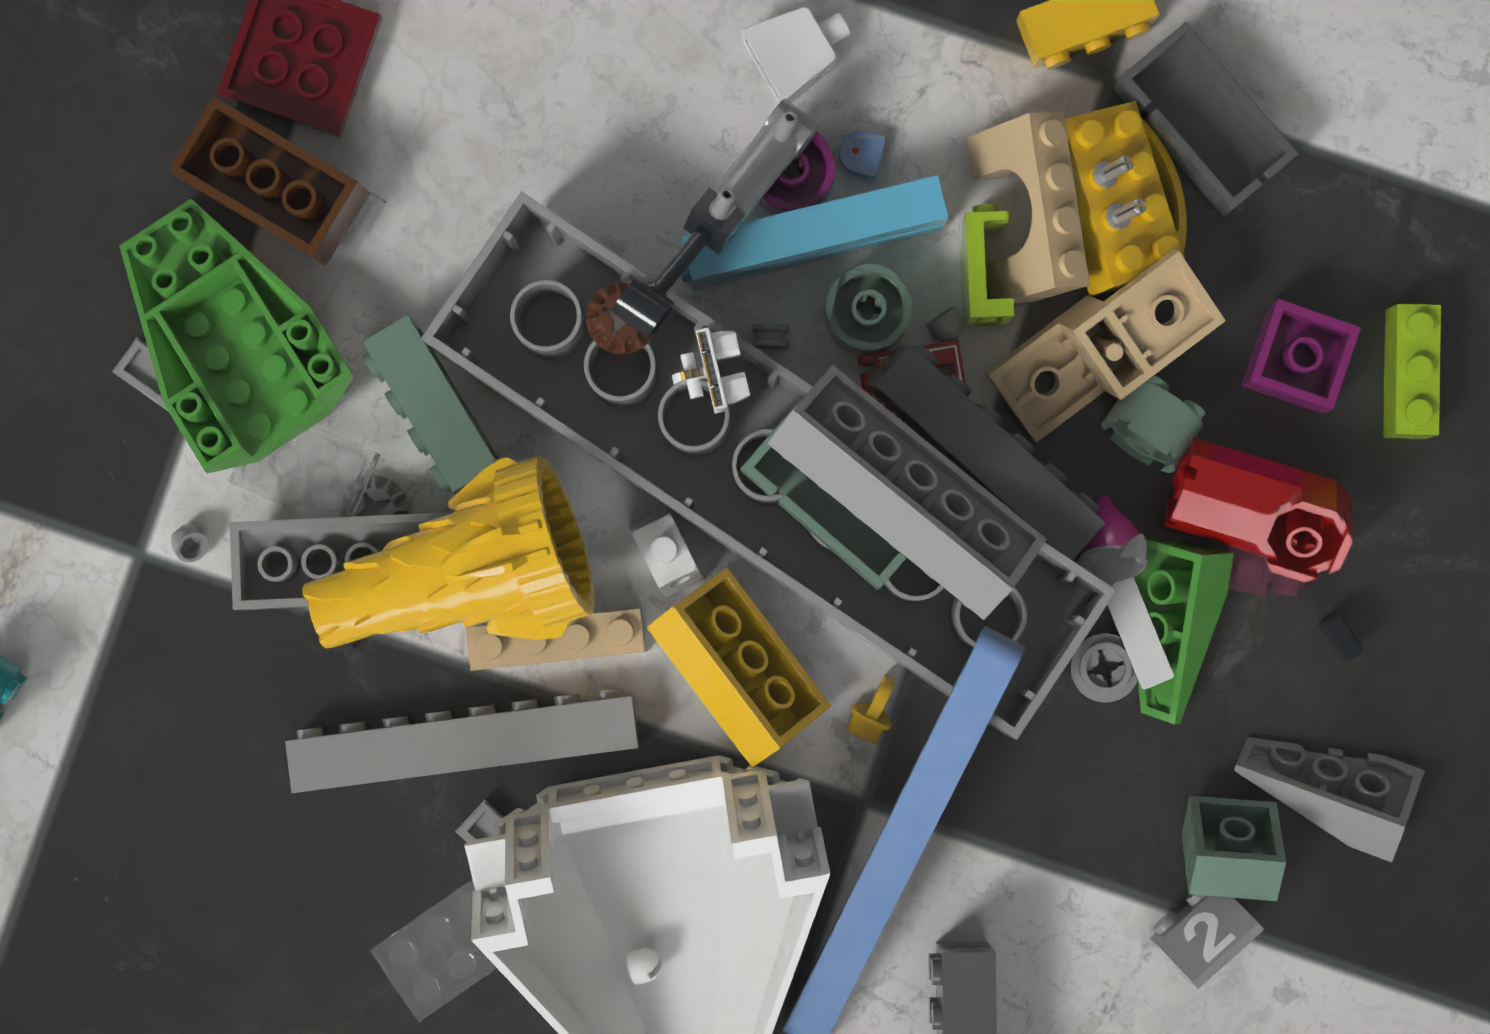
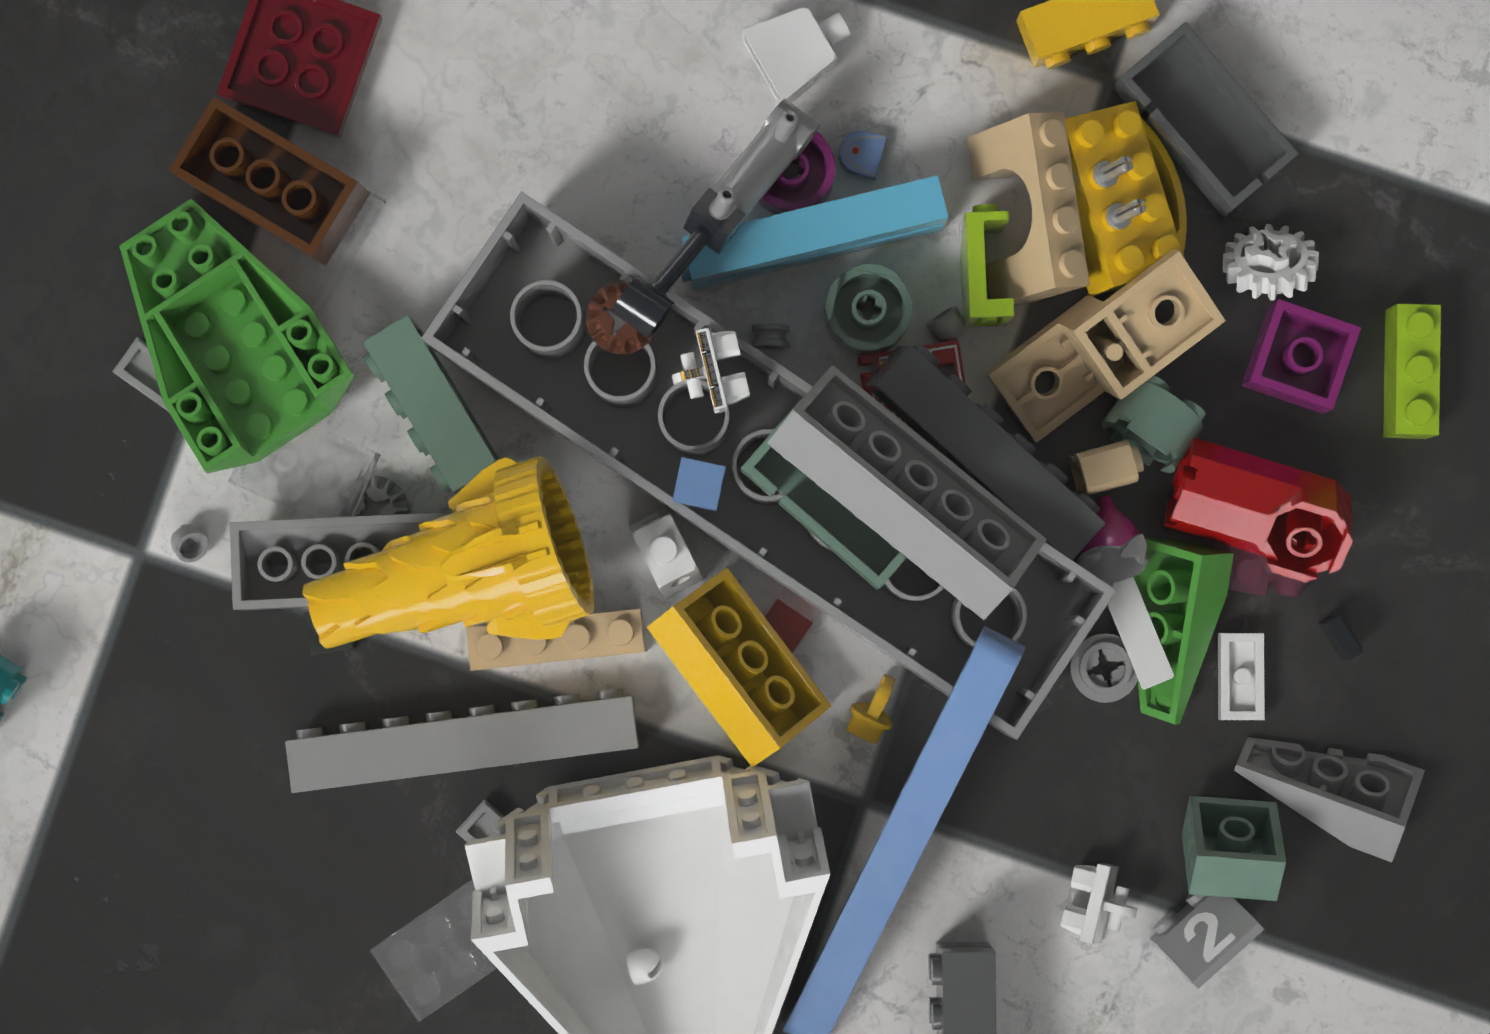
none -> medium blue tile [672,457,726,511]
none -> clear red tile [765,598,813,653]
none -> white hips [1061,864,1138,944]
none -> tan brick [1069,440,1144,496]
none -> white plate [1218,633,1265,720]
none -> white gear [1223,224,1319,300]

